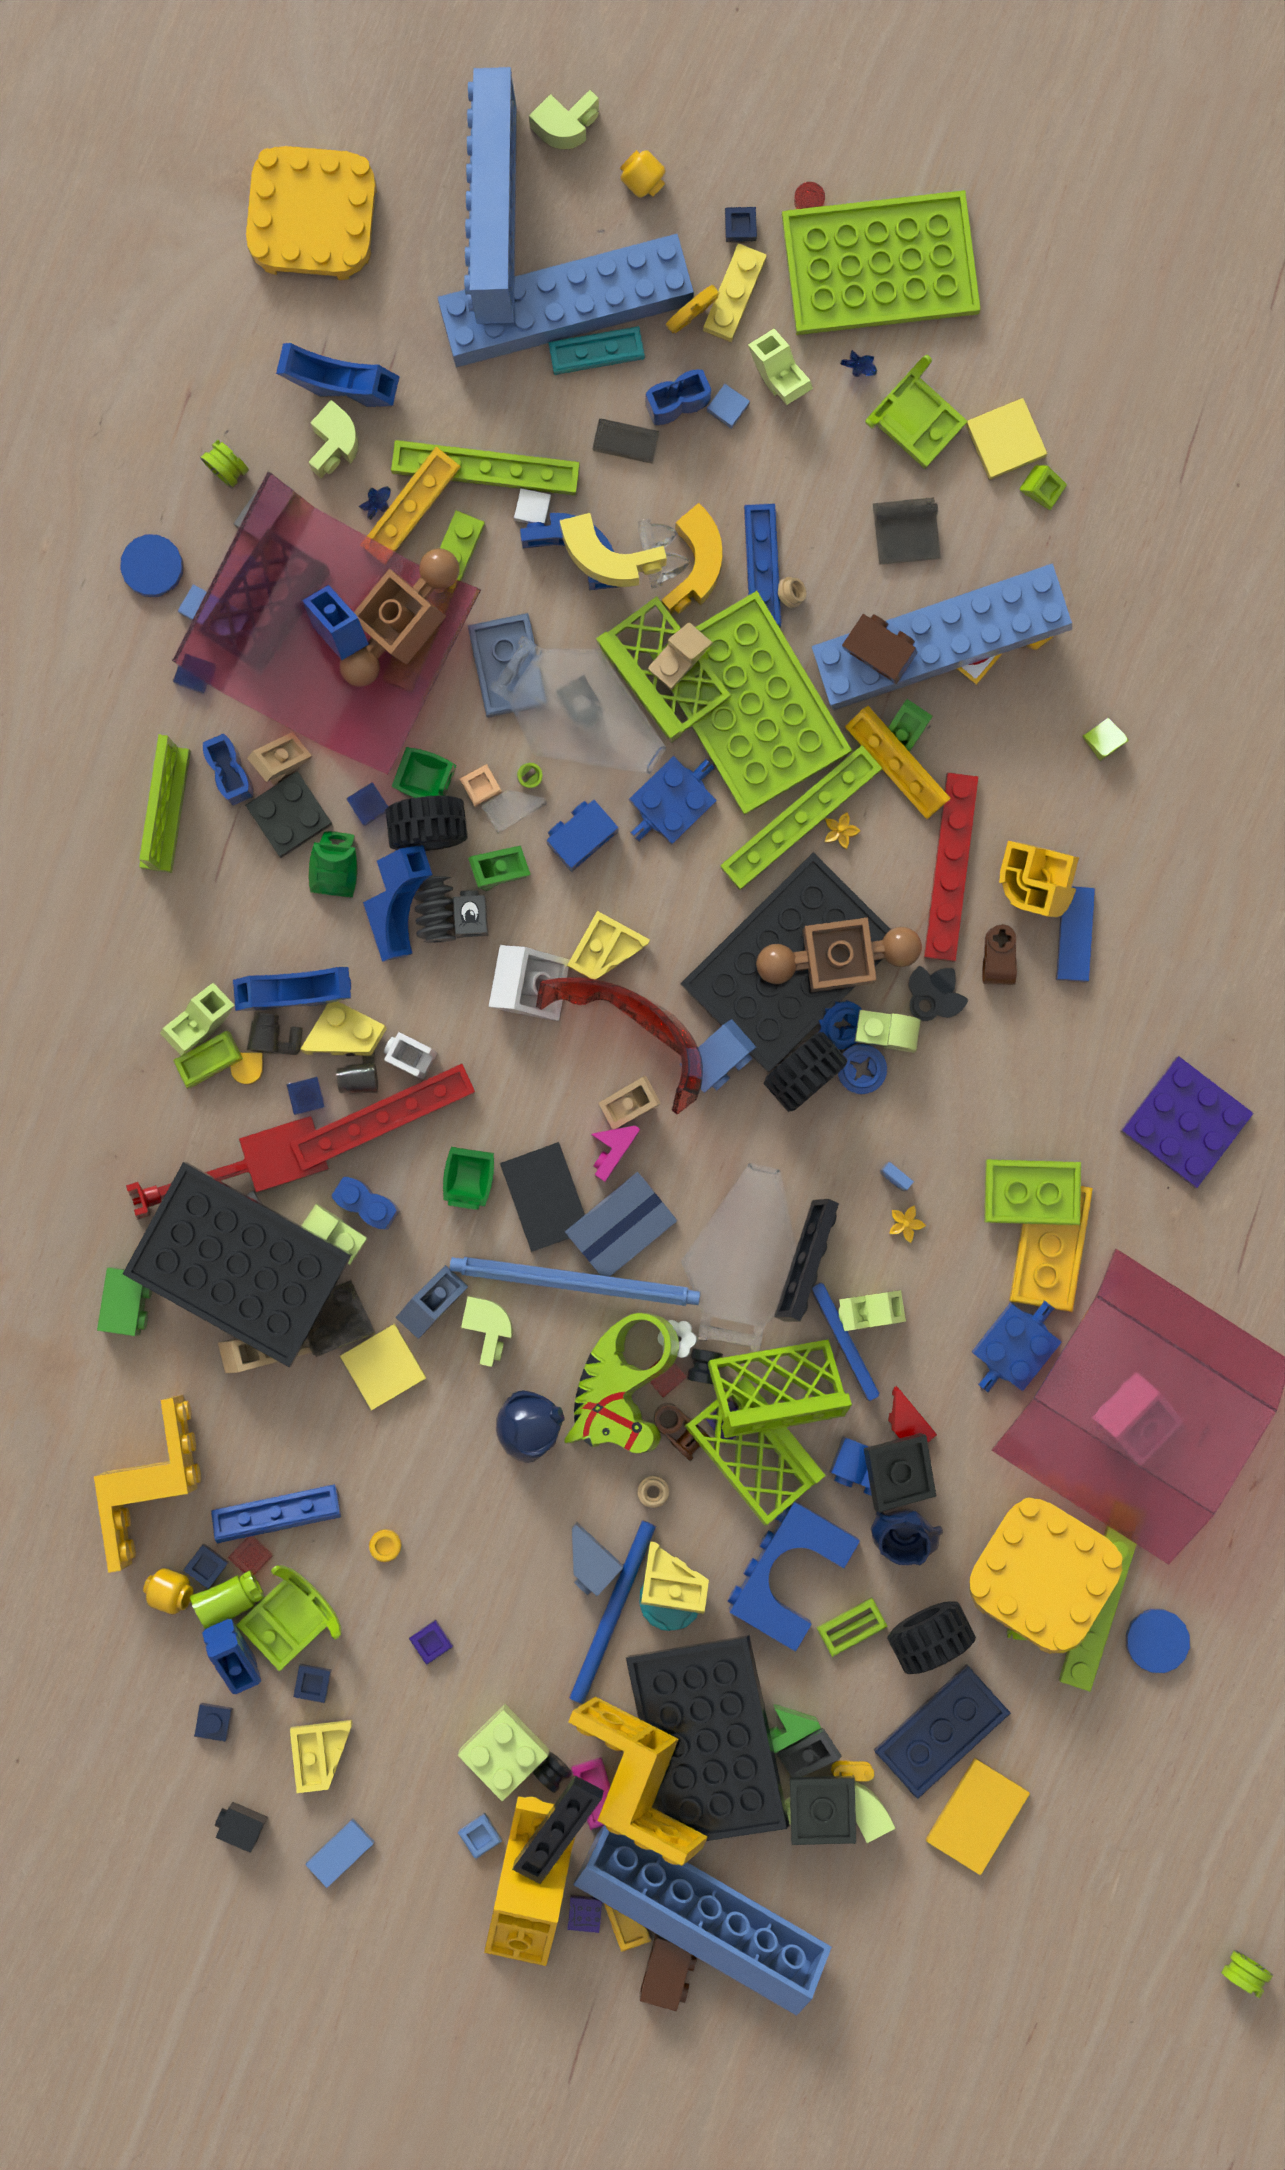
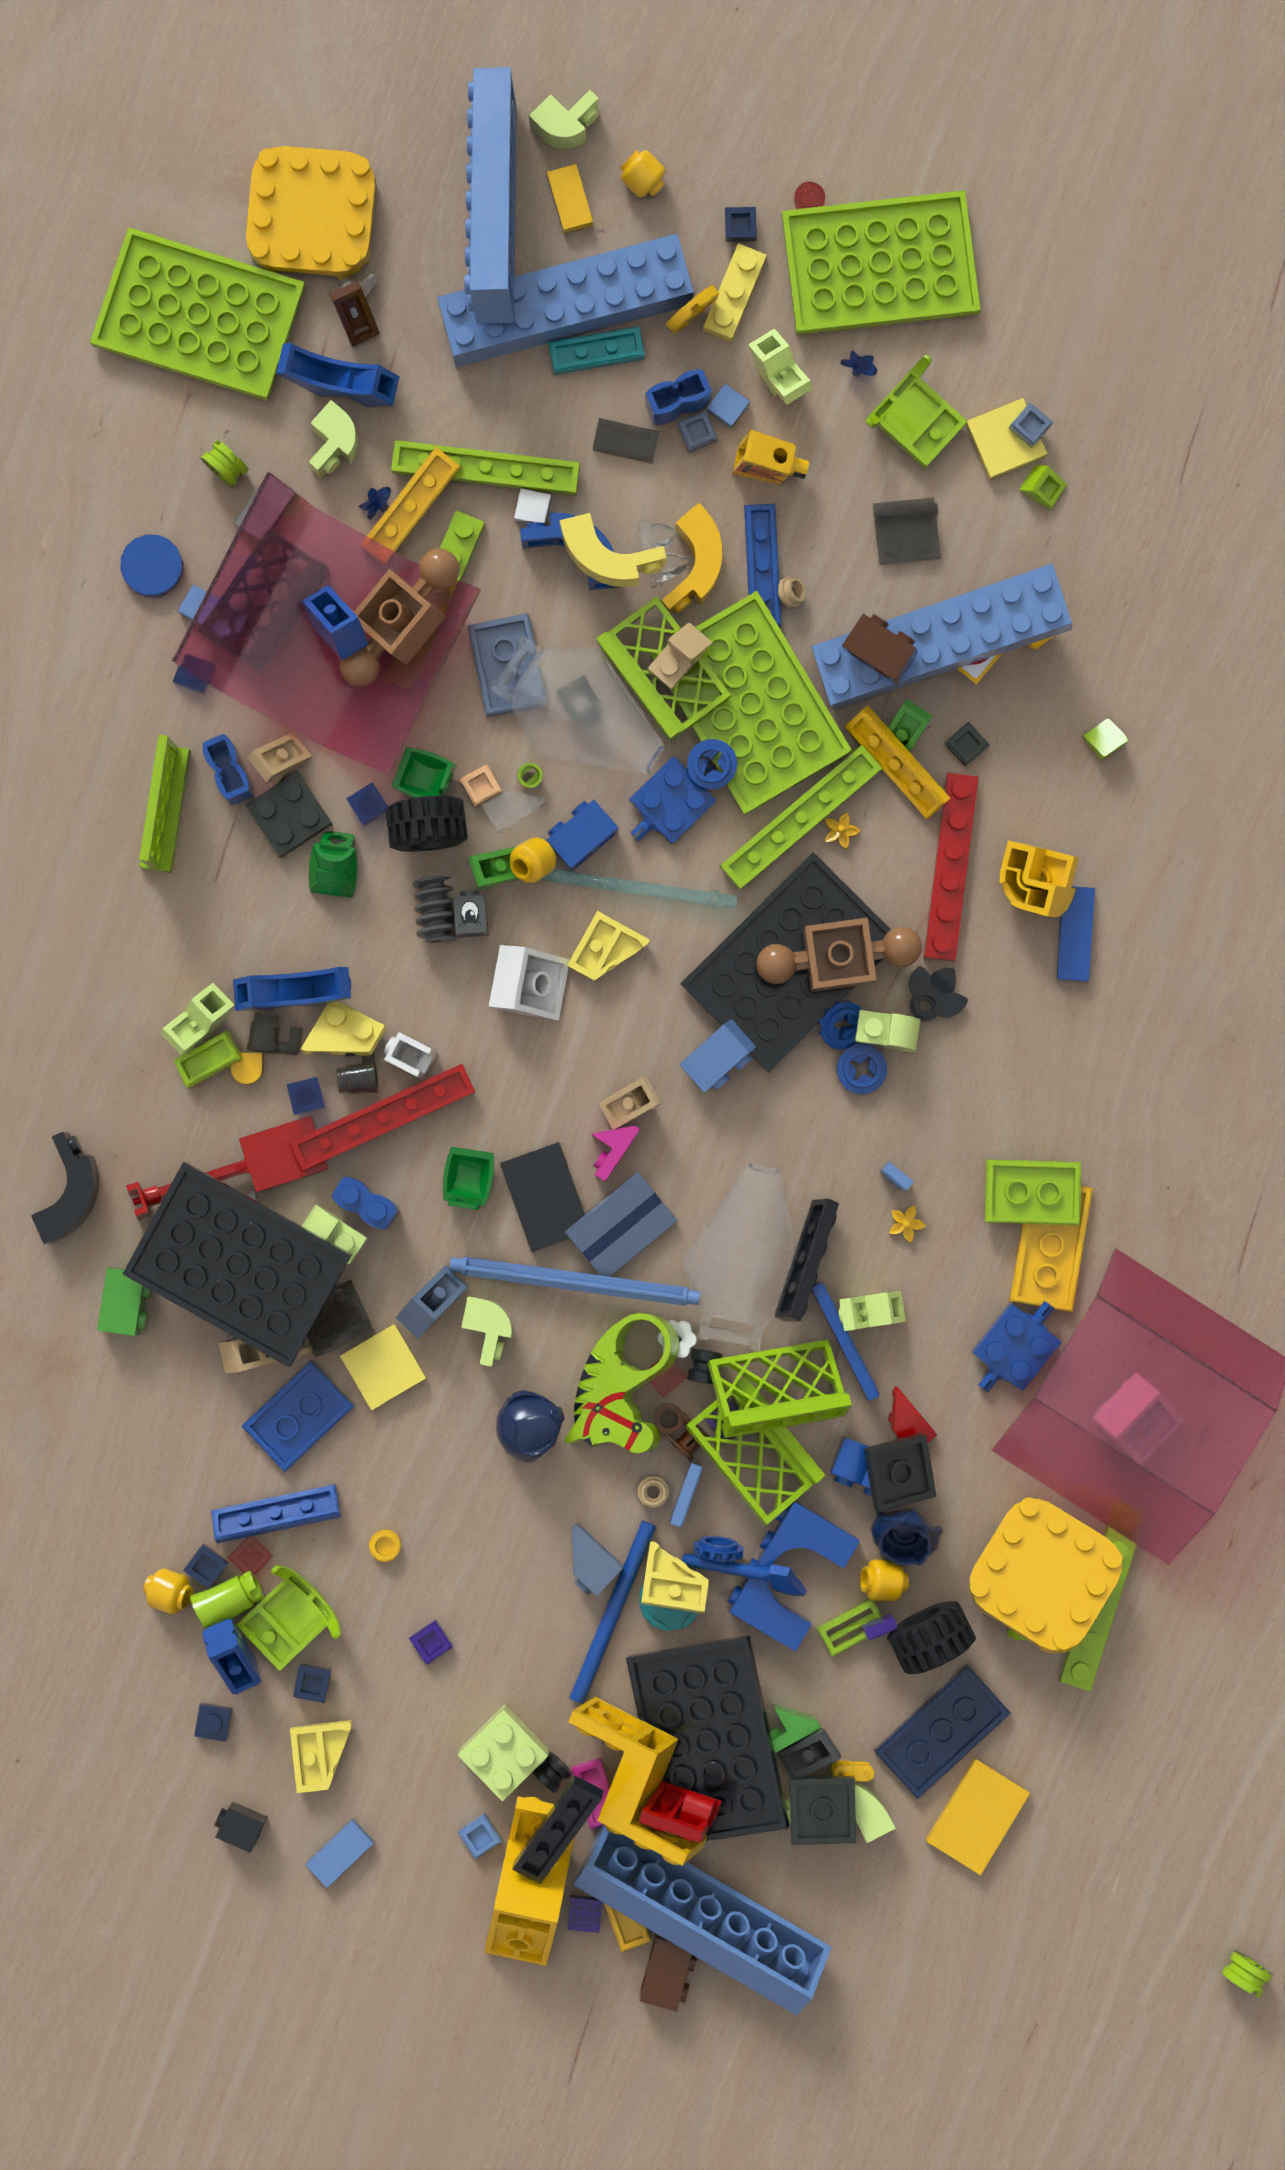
yellow bracket [94,1395,201,1573] -> none
blue arch [363,845,433,962] -> none
clear red windscreen [536,977,703,1115] -> none
black tyre [763,1032,848,1112] -> none
reddish brown piece [982,924,1017,985] -> none
dark purple plate [1121,1056,1254,1188] -> none
blue tile [1126,1609,1190,1673] -> none
none -> black arch [31,1132,99,1244]
none -> lime plate [90,227,306,401]
none -> blue tile [242,1360,354,1472]
none -> reddish brown piece [329,274,380,347]
none -> yellow head [510,837,556,883]
none -> clear light blue bar [541,870,737,909]
none -> yellow tile [547,164,593,234]
none -> red plate [639,1781,722,1843]
none -> medium blue tile [669,1461,703,1527]
none -> sand blue tile [677,410,718,453]
none -> blue piece [682,1553,807,1596]
none -> blue gear [687,739,738,790]
none -> blue gear [693,1536,744,1563]
none -> yellow torso [732,430,809,484]
none -> yellow head [860,1559,909,1602]
none -> dark purple tile [862,1613,898,1640]
none -> pearl dark grey tile [945,722,989,766]
none -> sand blue tile [1008,403,1053,448]

